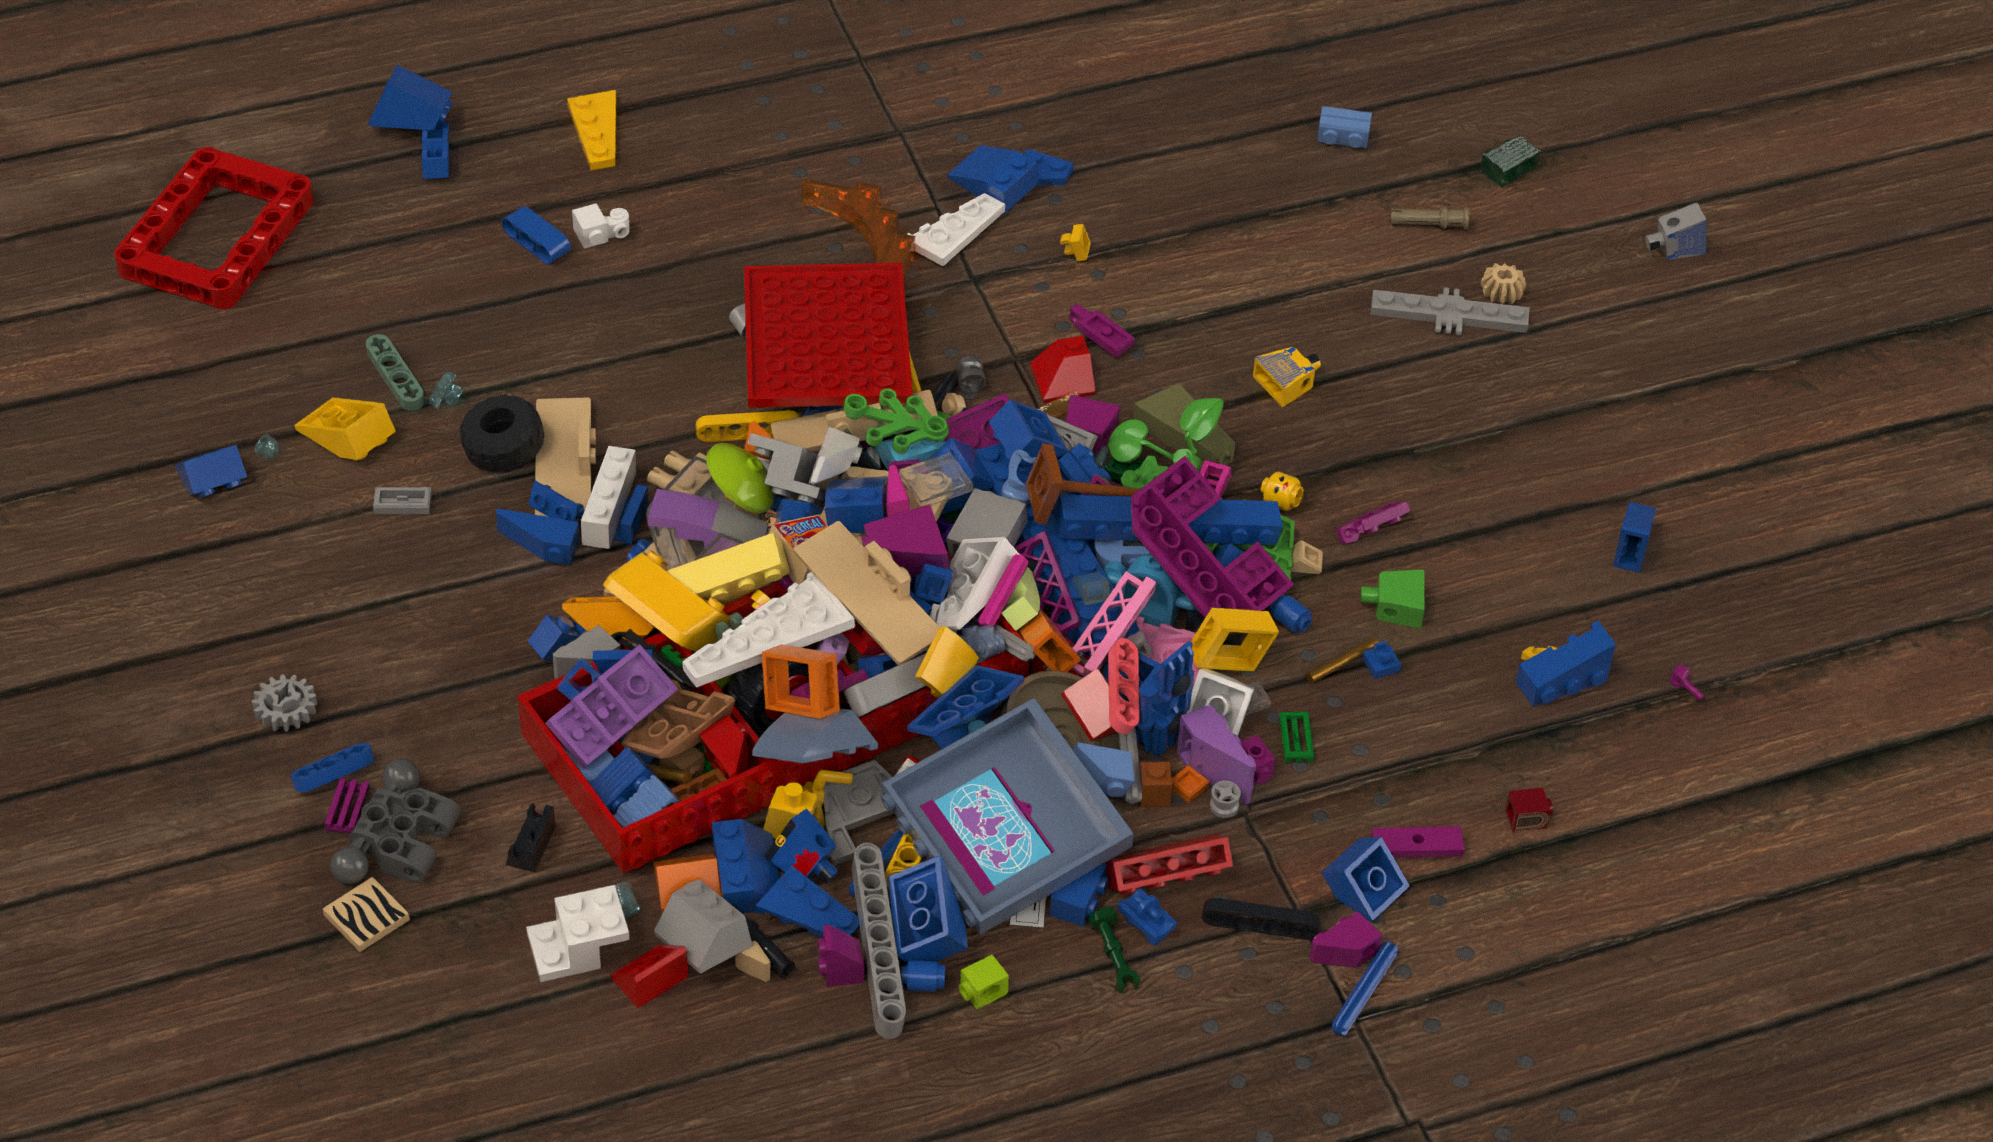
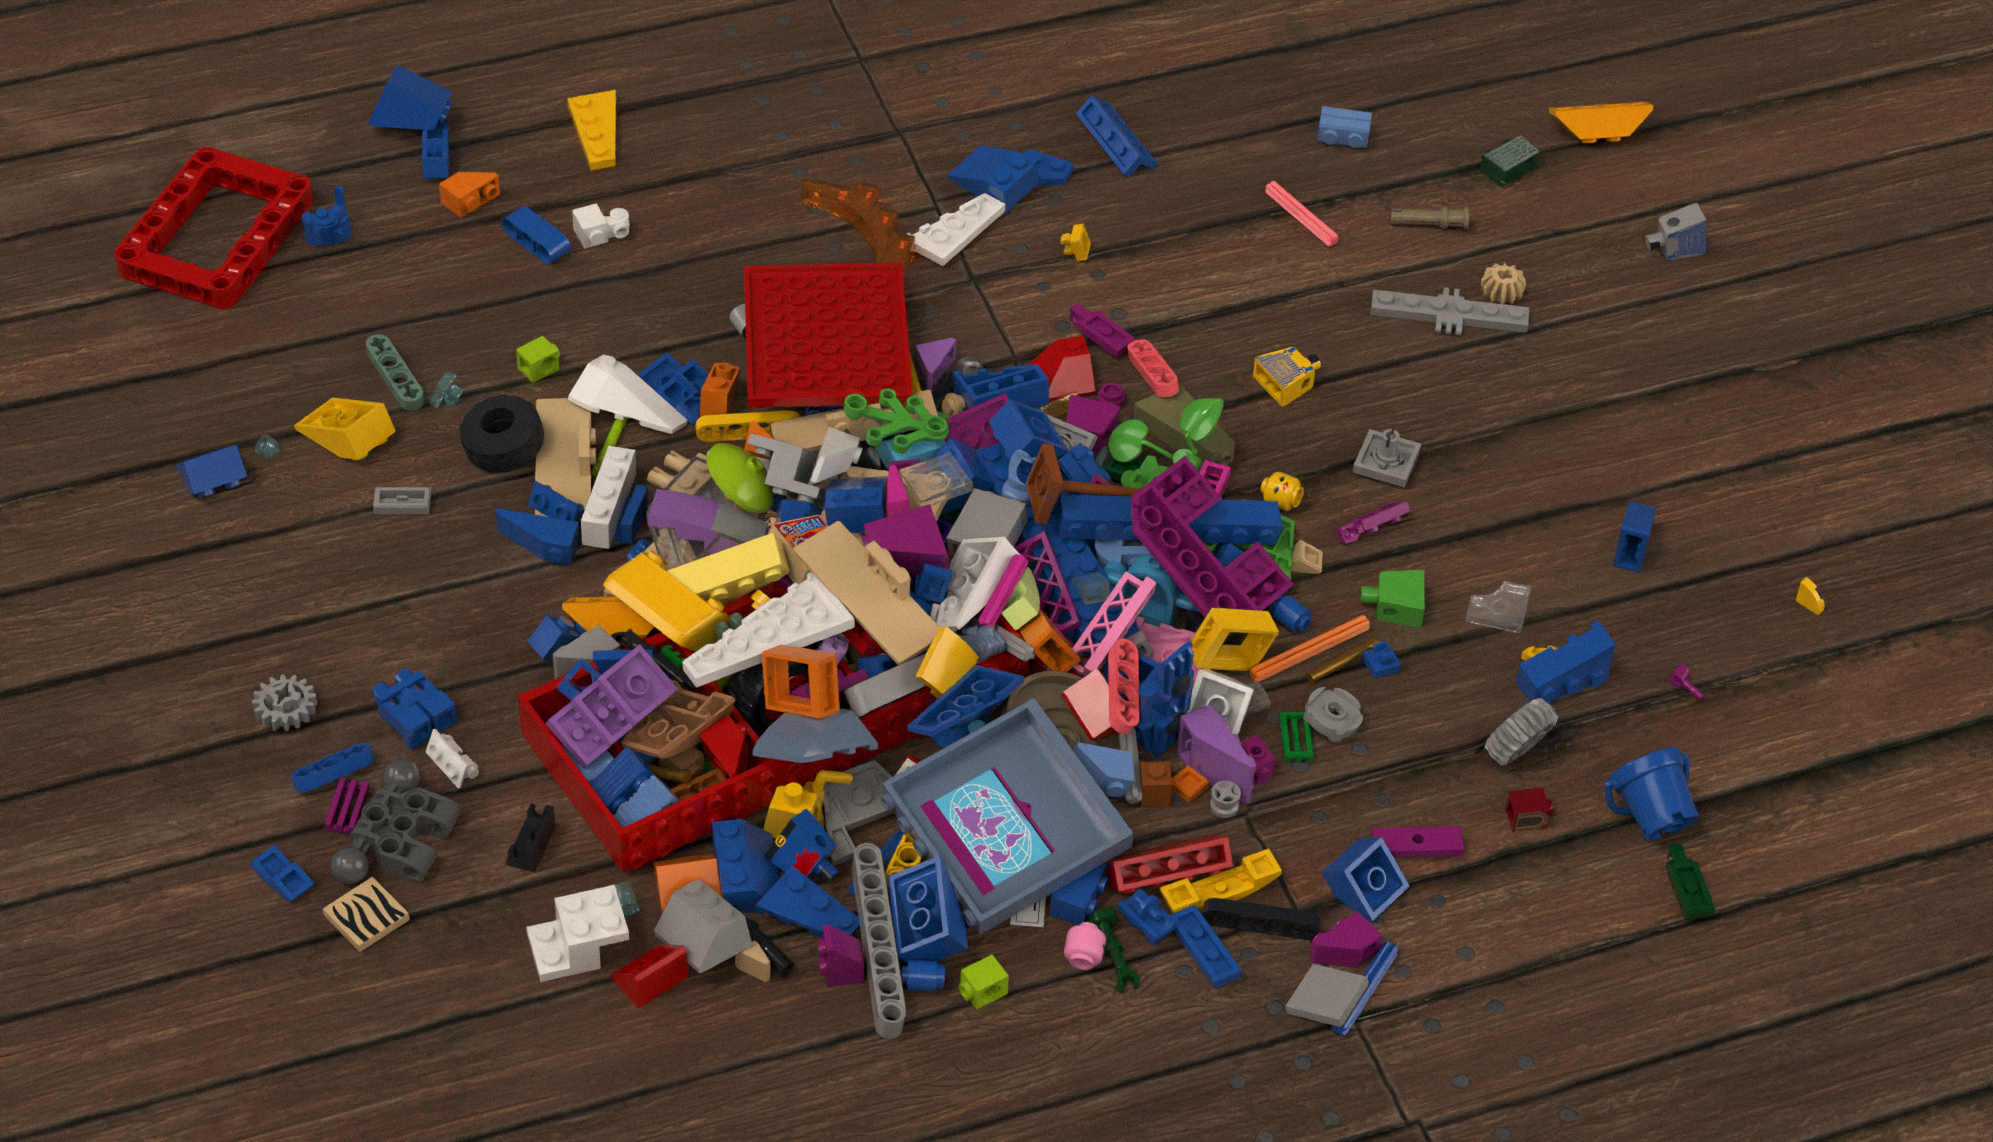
none -> blue slope [250,845,315,903]
none -> blue piece [301,186,352,246]
none -> blue hips [372,668,458,750]
none -> white hinge [426,729,479,788]
none -> orange slope [439,172,500,218]
none -> lime brick [516,336,560,383]
none -> white wedge [568,355,688,434]
none -> lime bar [591,418,628,477]
none -> blue slope [637,352,709,424]
none -> orange slope [700,363,741,417]
none -> medium lavender slope [915,338,956,391]
none -> blue wedge [953,365,1049,409]
none -> bright pink head [1064,922,1106,970]
none -> blue fence [1076,95,1158,177]
none -> magenta plate [1098,383,1125,406]
none -> coral beam [1127,339,1179,397]
none -> yellow slope [1160,849,1282,914]
none -> blue plate [1170,905,1242,989]
none -> orange axle [1249,615,1370,683]
none -> coral axle [1265,181,1339,247]
none -> light grey tile [1285,964,1369,1027]
none -> light grey plate [1303,687,1363,742]
none -> light grey plate [1353,429,1421,488]
none -> clear tile [1465,581,1531,634]
none -> light grey gear [1485,698,1558,766]
none -> light orange wedge [1549,102,1653,143]
none -> blue piece [1604,747,1700,841]
none -> dark green hinge [1666,844,1715,920]
none -> yellow tile [1795,577,1825,615]

